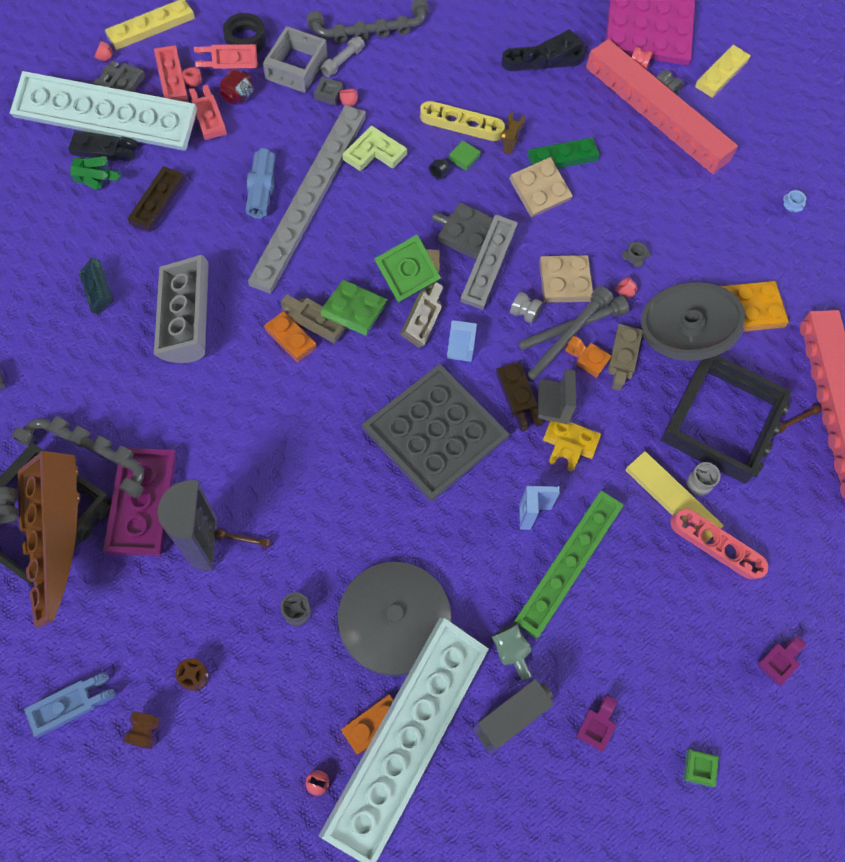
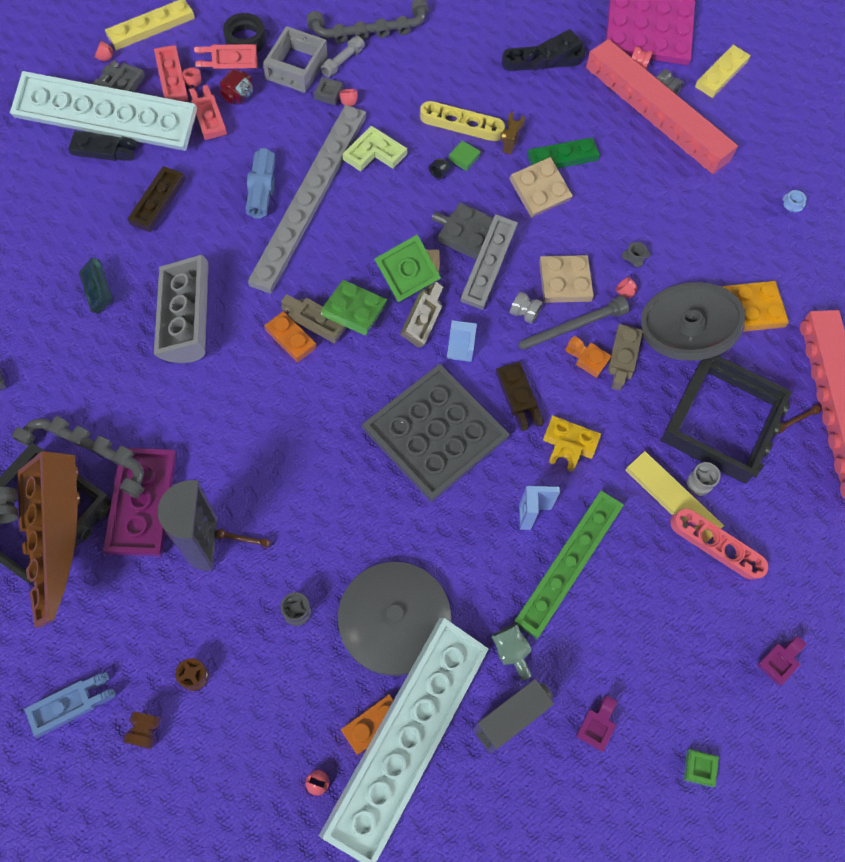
green rock [70,156,121,190] -> none
dark grey piece [528,286,613,380] -> none
dark grey panel [538,369,576,425] -> none

